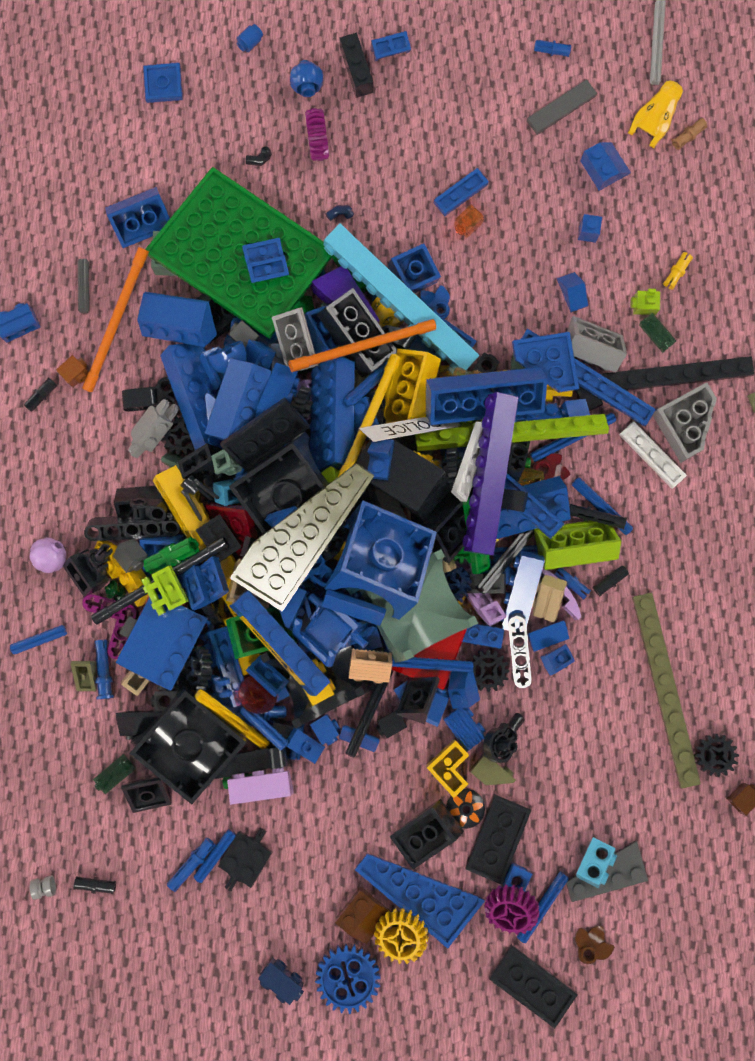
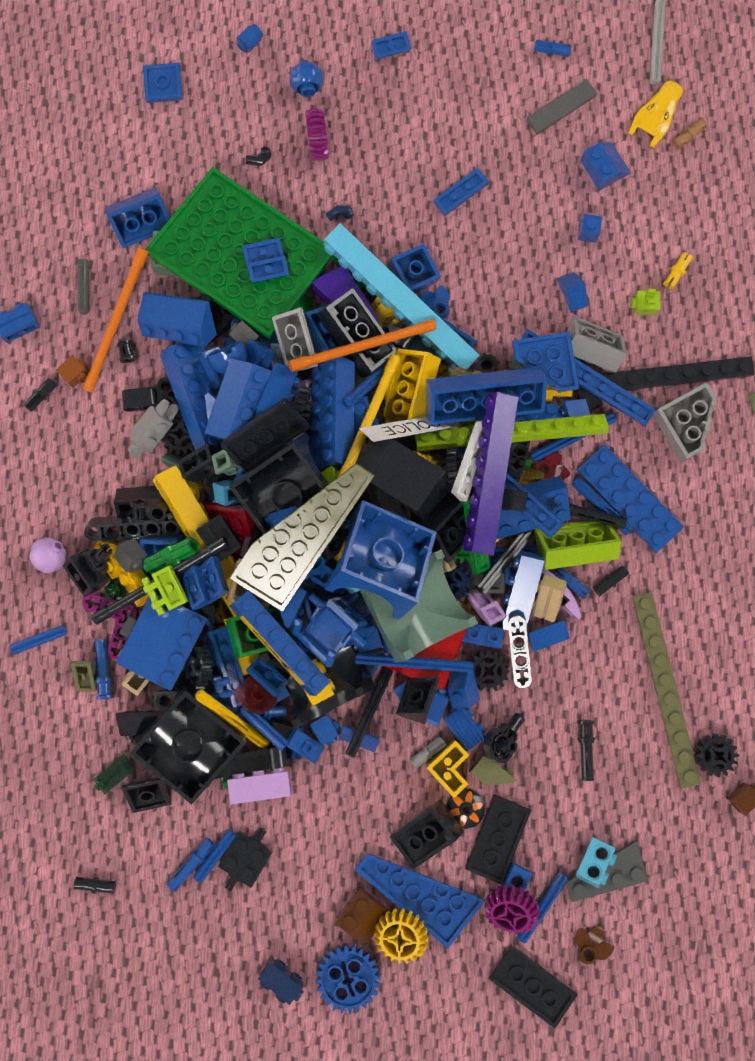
light grey wheel [30,875,56,900] -> none
black plant [180,474,219,521] -> none
blue tile [322,589,386,626] -> none
black brick [339,33,373,98] -> none
light nougat brick [349,648,392,683] -> none
blue slope [368,439,394,480] -> none
black brick [376,709,407,738] -> none
clear orange brick [454,204,484,238] -> none
blue slope [540,644,575,676] -> none
white tile [619,421,687,489] -> none
clear green hinge [639,313,677,353] -> none
none -> black bush [117,340,137,363]
none -> light grey axle [410,737,447,769]
none -> blue plate [576,444,684,553]
none -> black pin [577,720,595,781]

